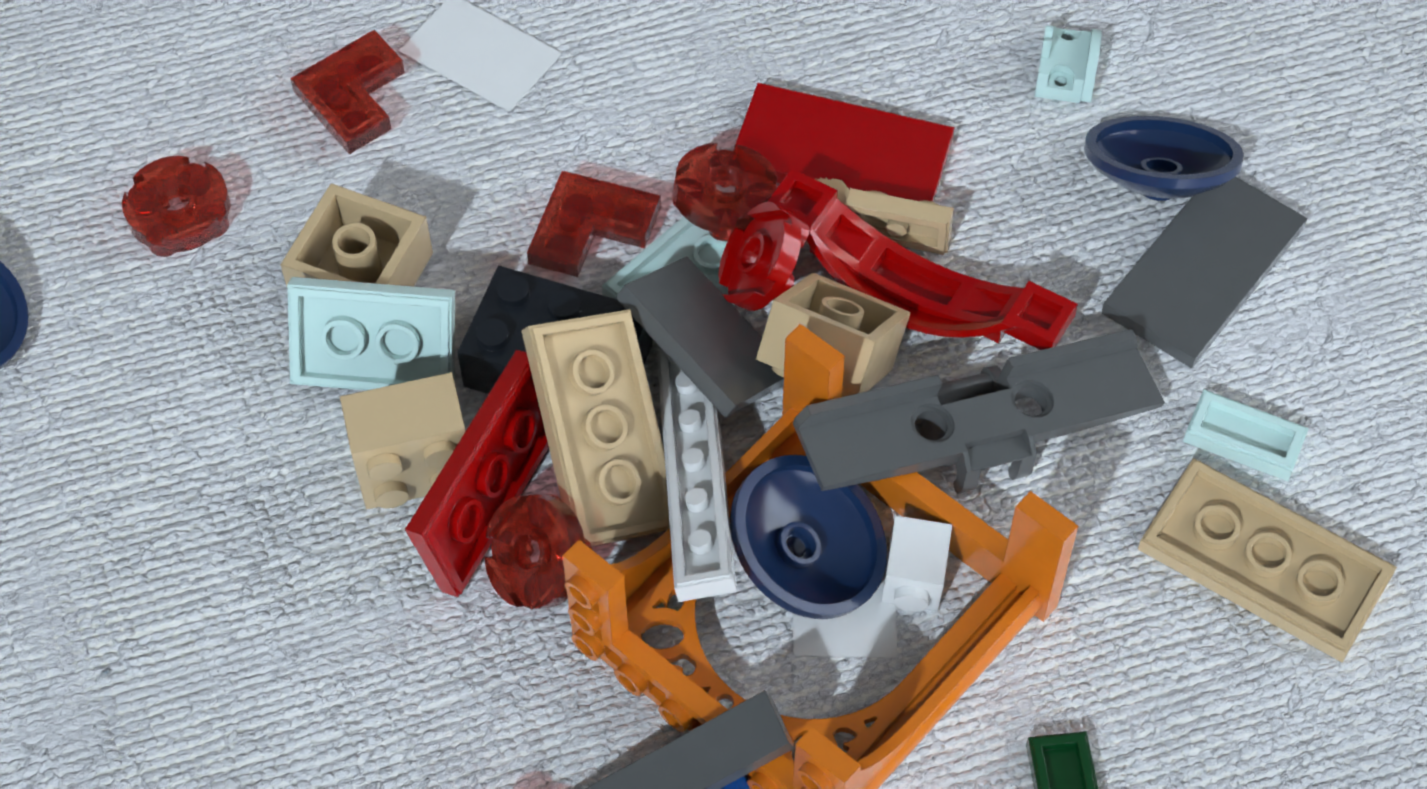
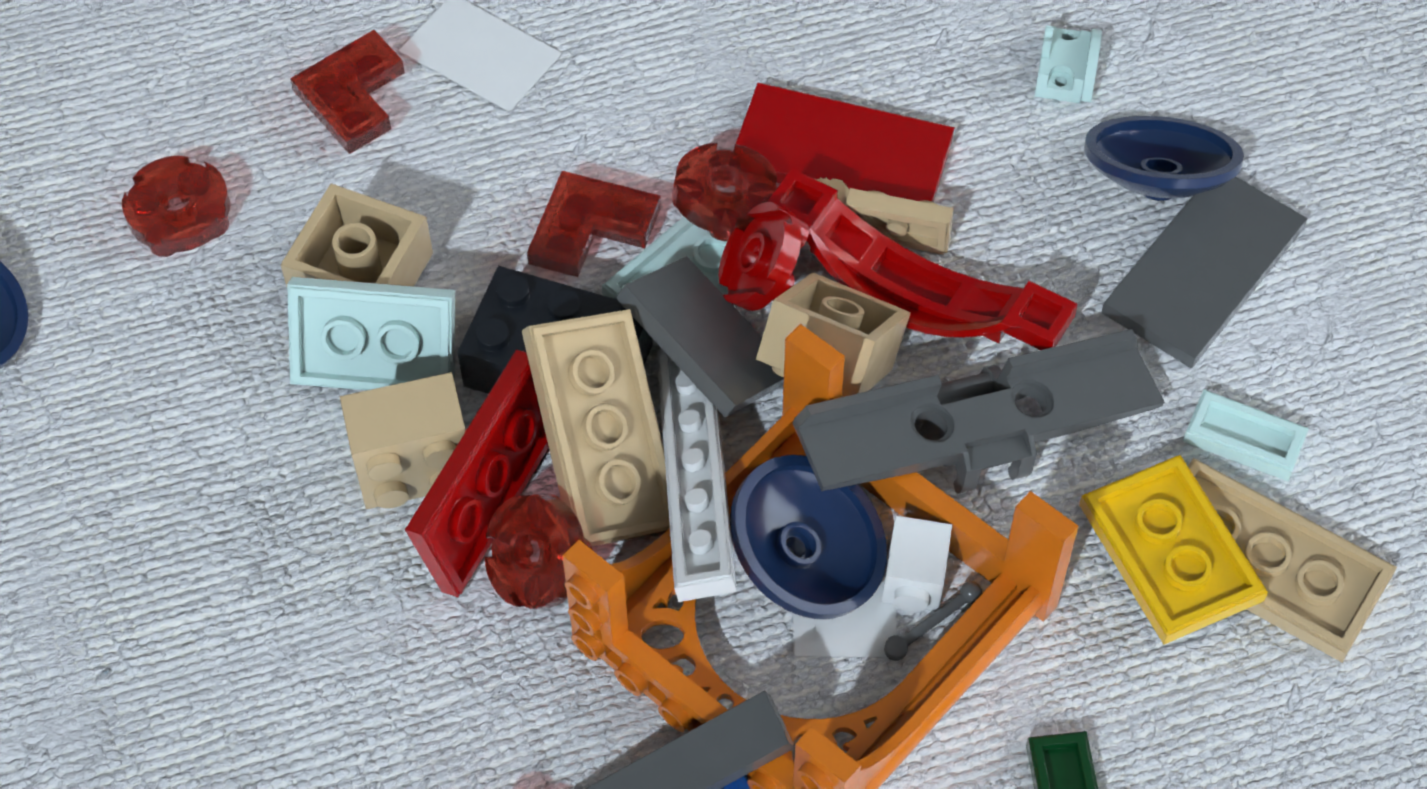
none -> dark grey hinge [884,581,982,661]
none -> yellow tile [1079,455,1268,645]

